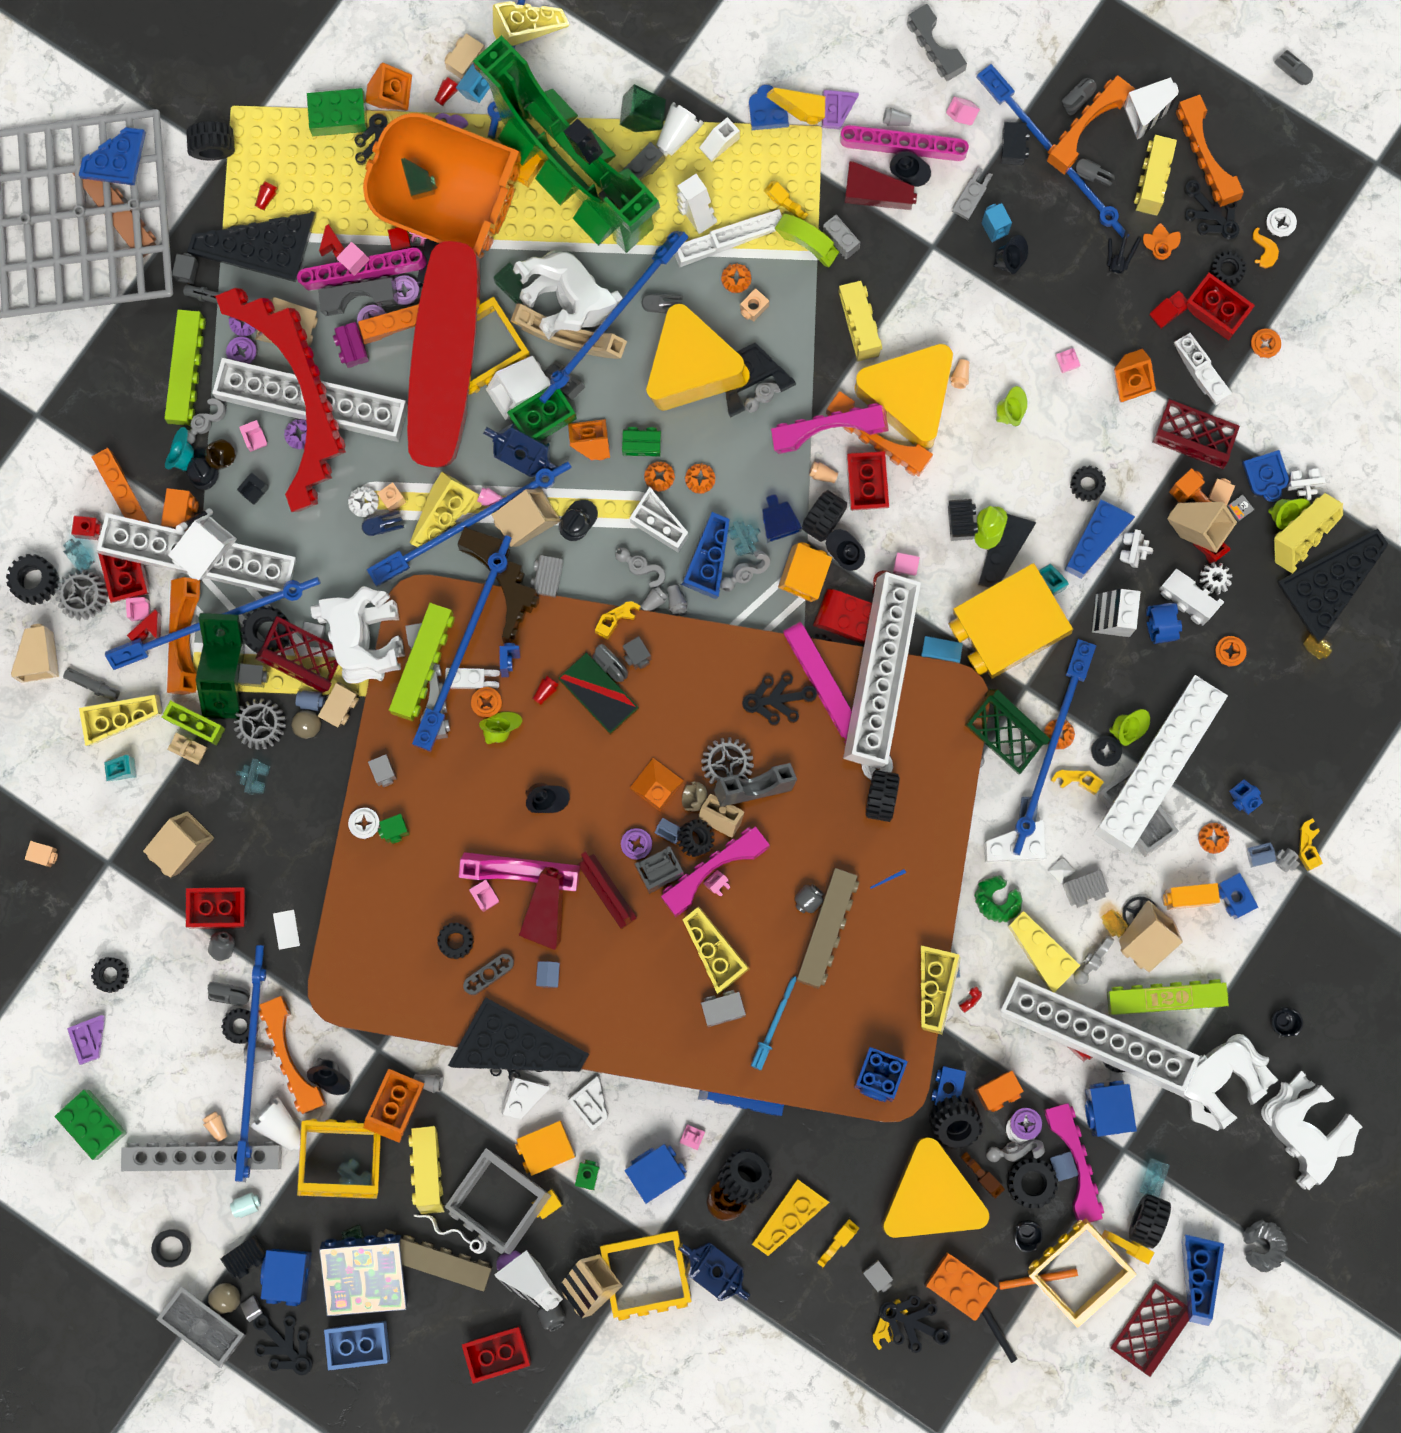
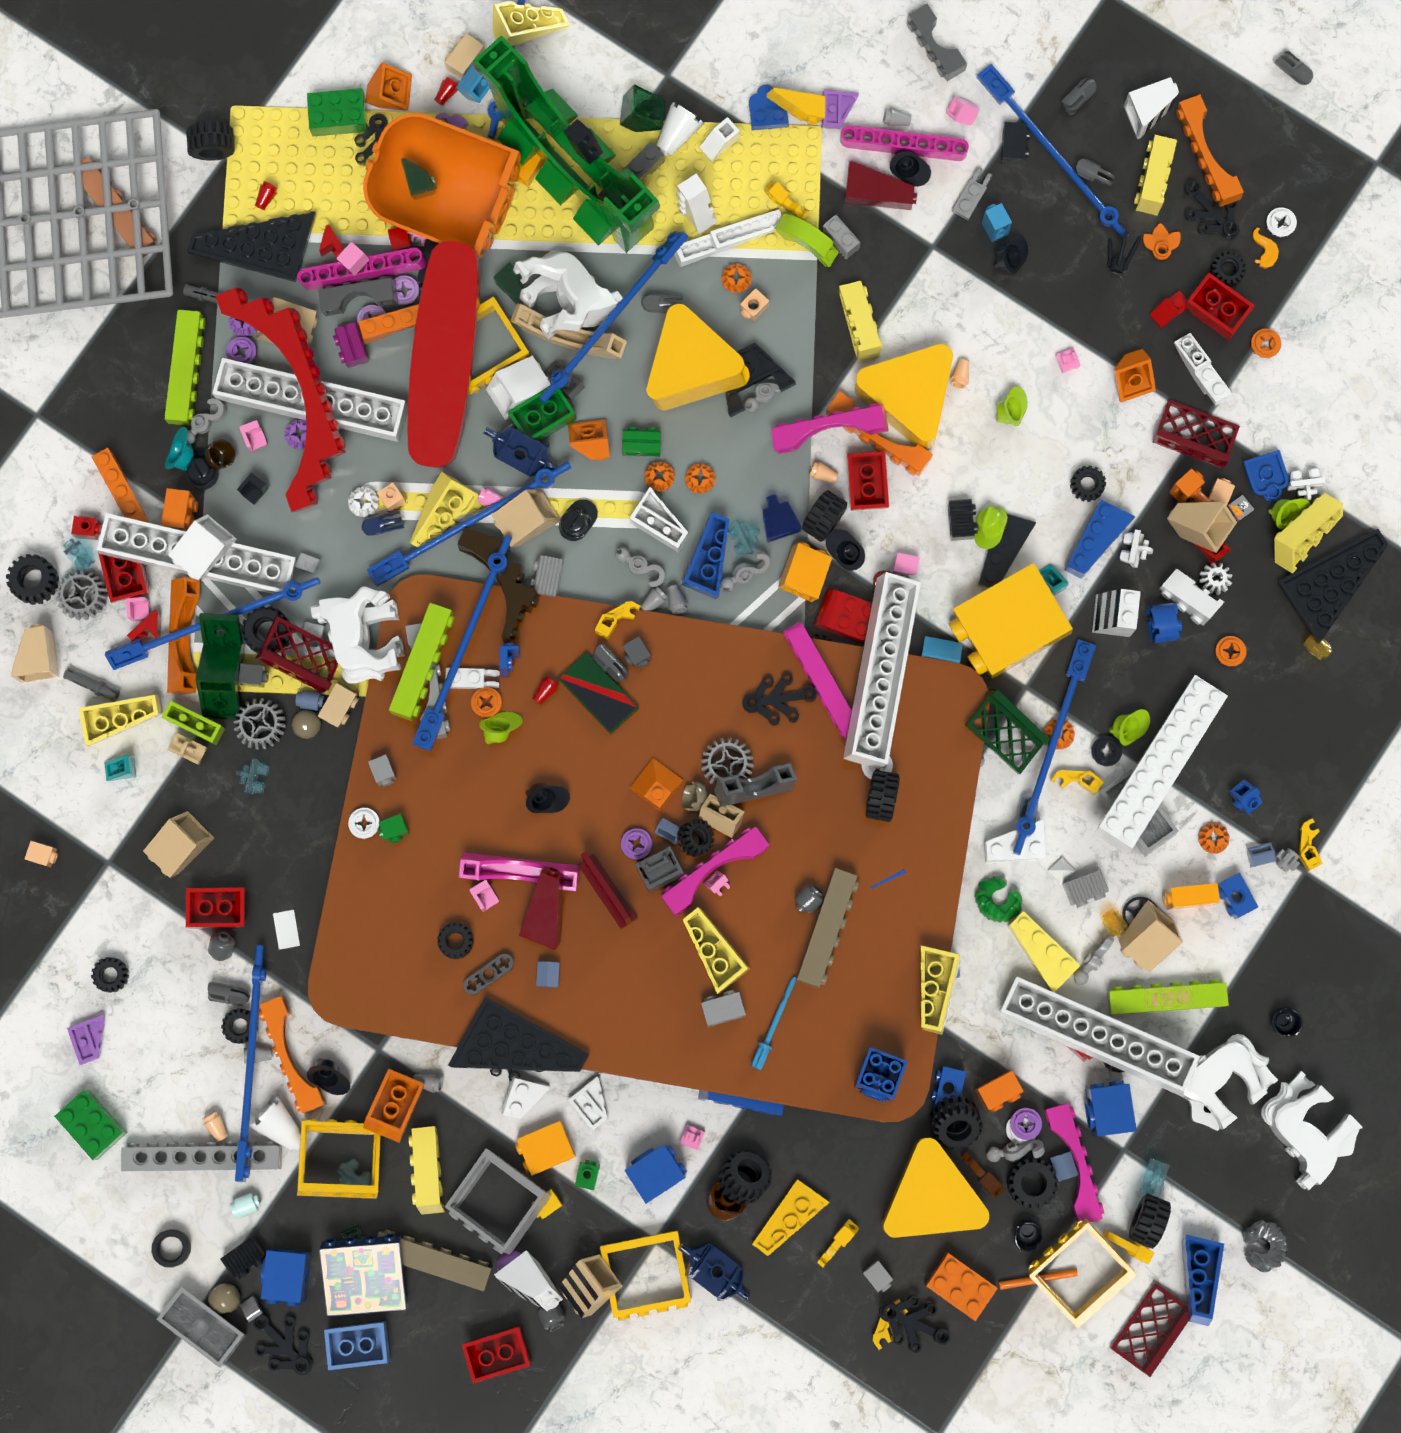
blue plate [79,127,146,186] -> none
dark grey brick [172,253,199,284] -> none
bar [176,508,213,532] -> none
white flag [414,1215,487,1254] -> none
red arm [959,987,982,1013] -> none
black bar [982,1307,1018,1363] -> none
orange arch [1047,75,1135,175] -> none
none -> flat silver piece [295,552,321,575]

